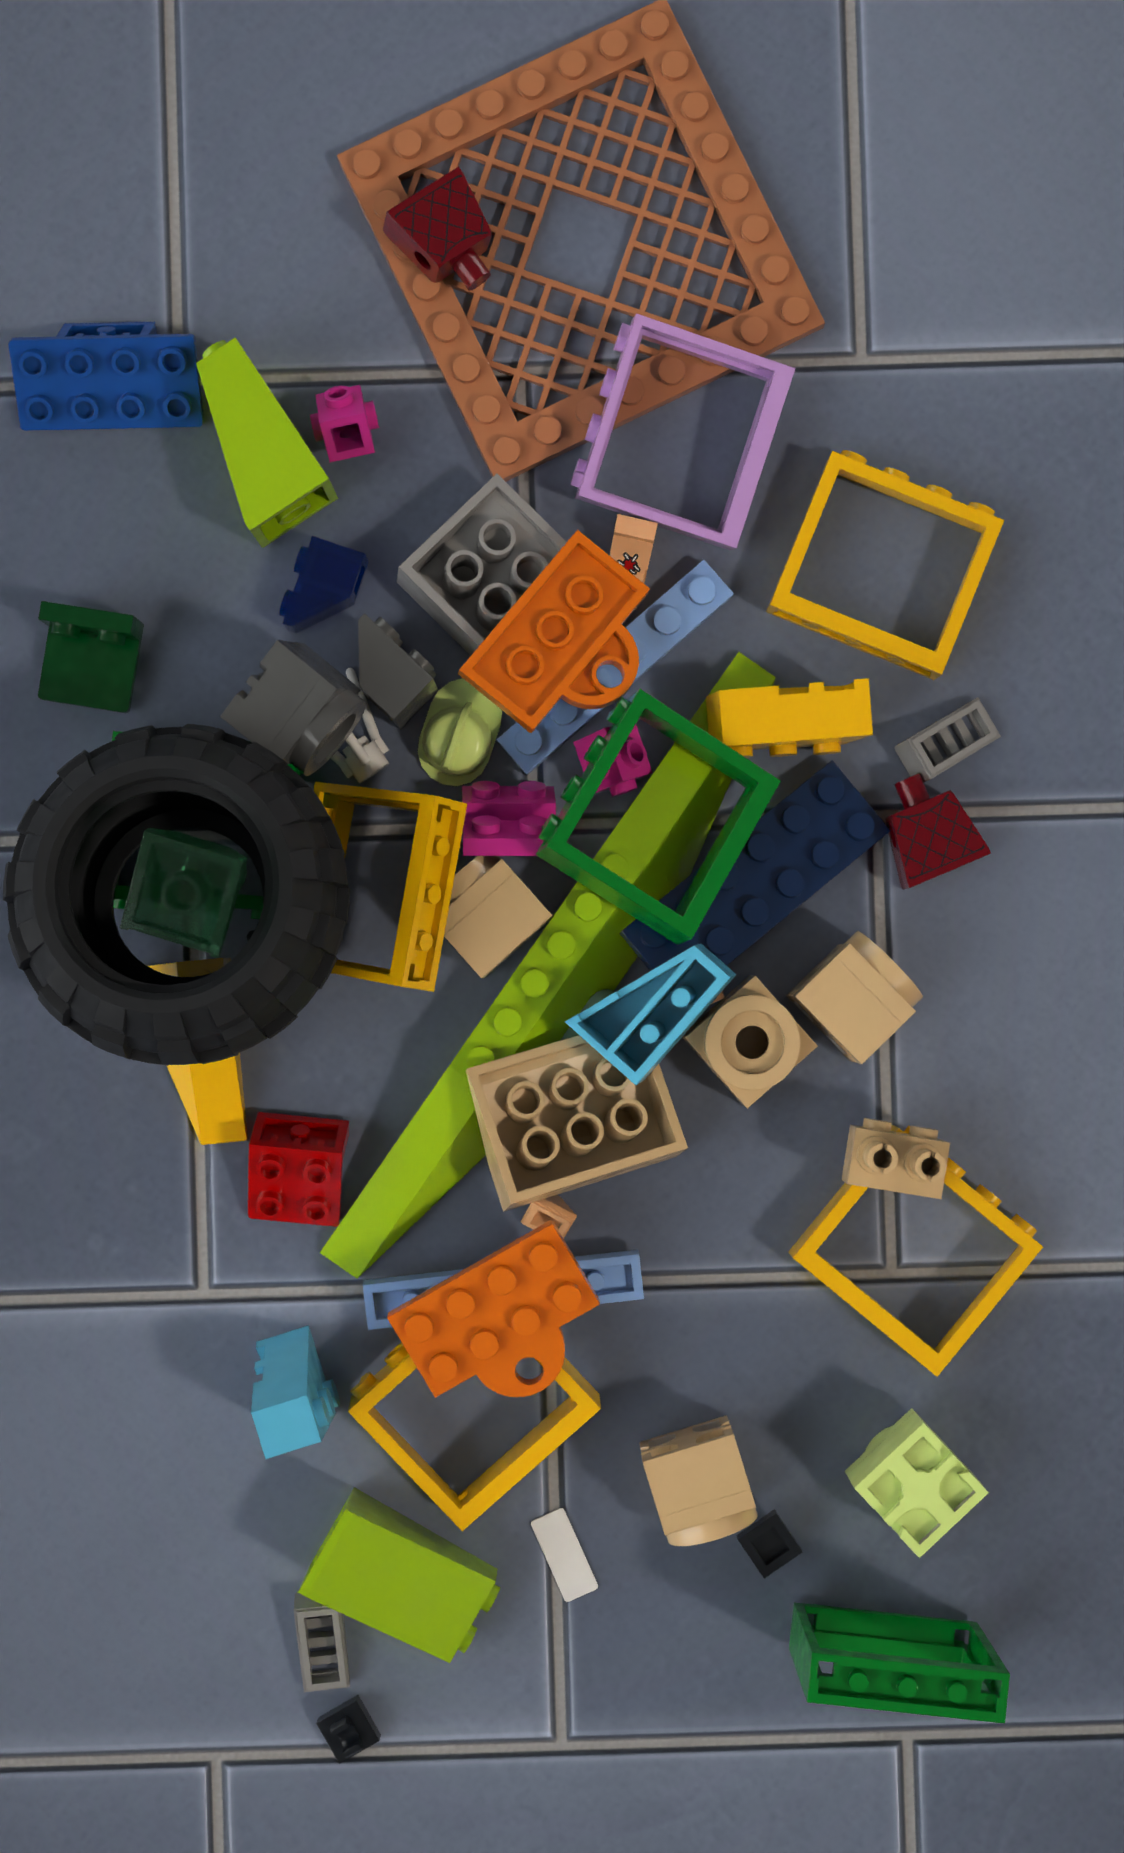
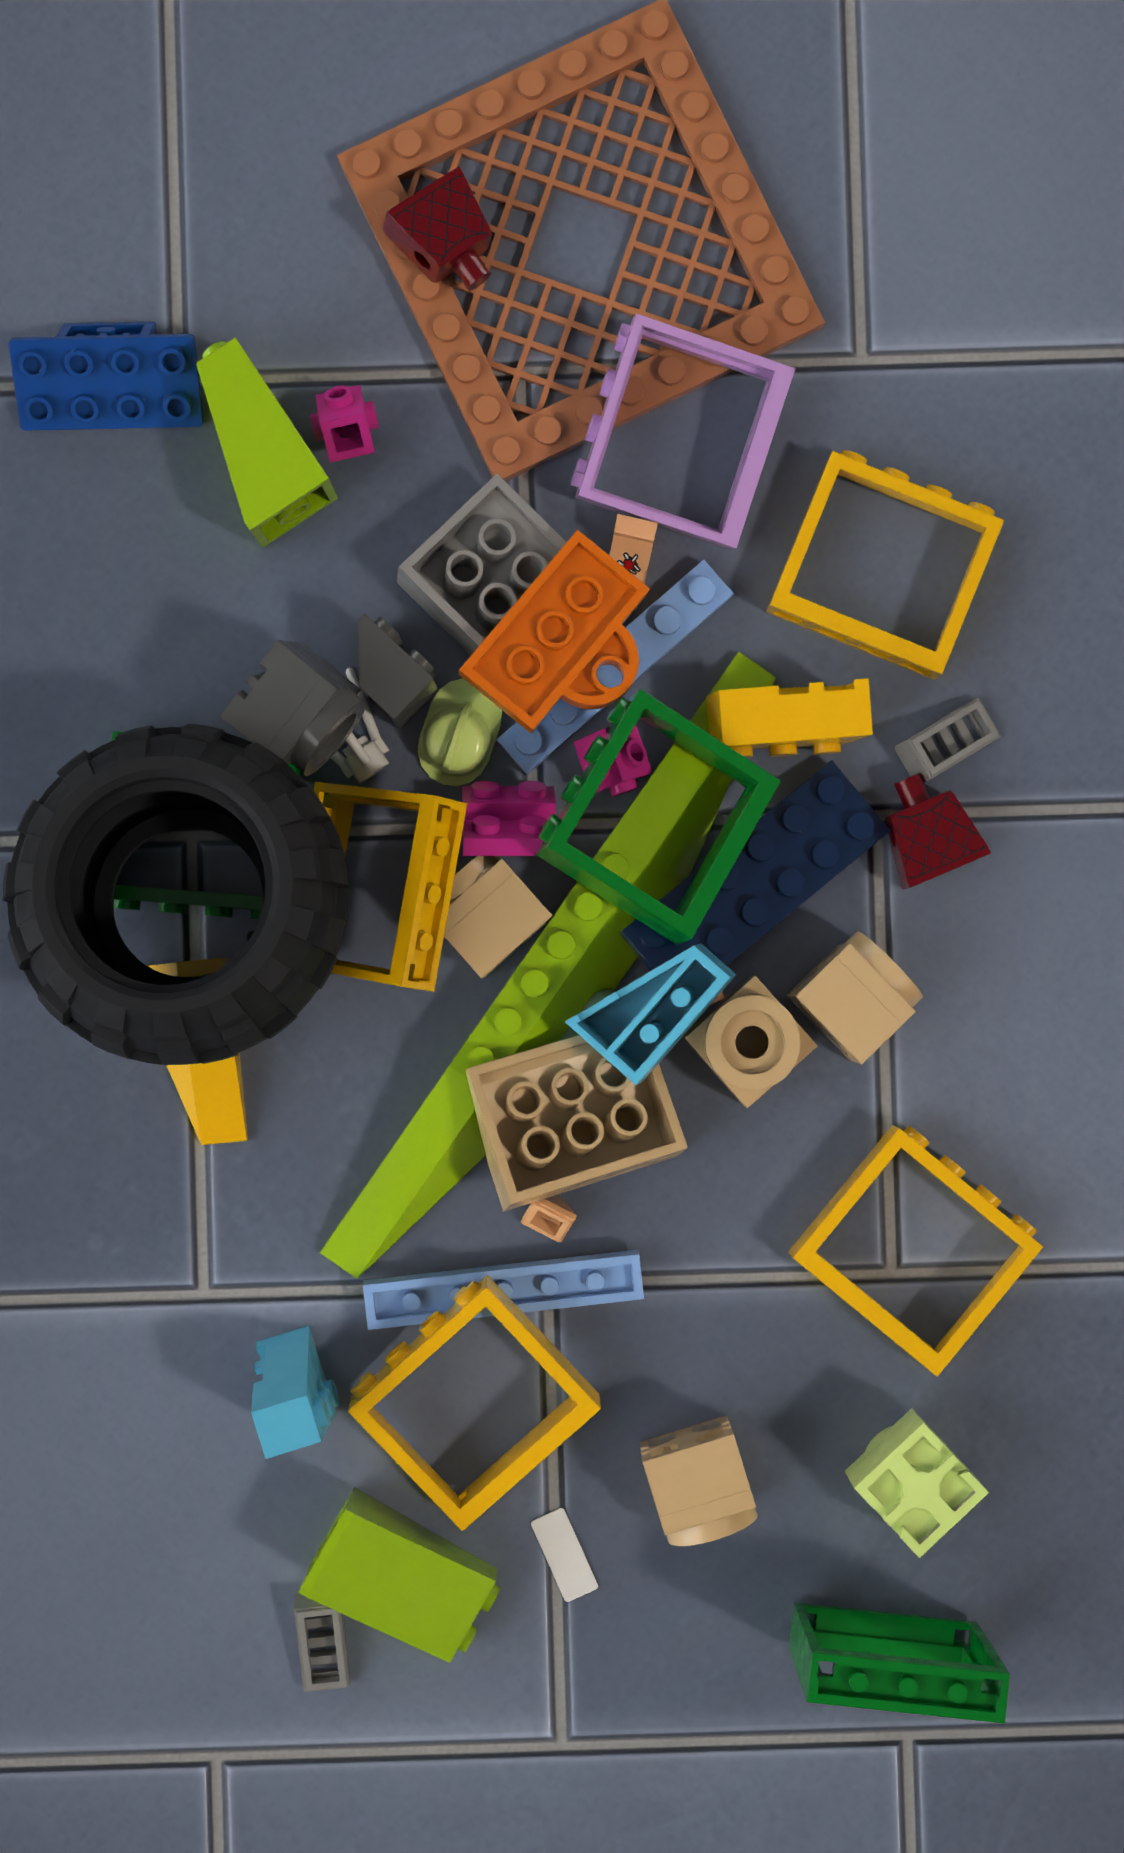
dark green bracket [38,601,144,713] -> none
clear green slope [120,828,248,958] -> none
red bracket [248,1112,349,1227] -> none
clear blue slope [279,536,369,633] -> none
black tile [316,1695,381,1764] -> none
orange plate [387,1219,600,1398] -> none
black tile [736,1509,802,1579] -> none
tan brick [841,1118,950,1199] -> none

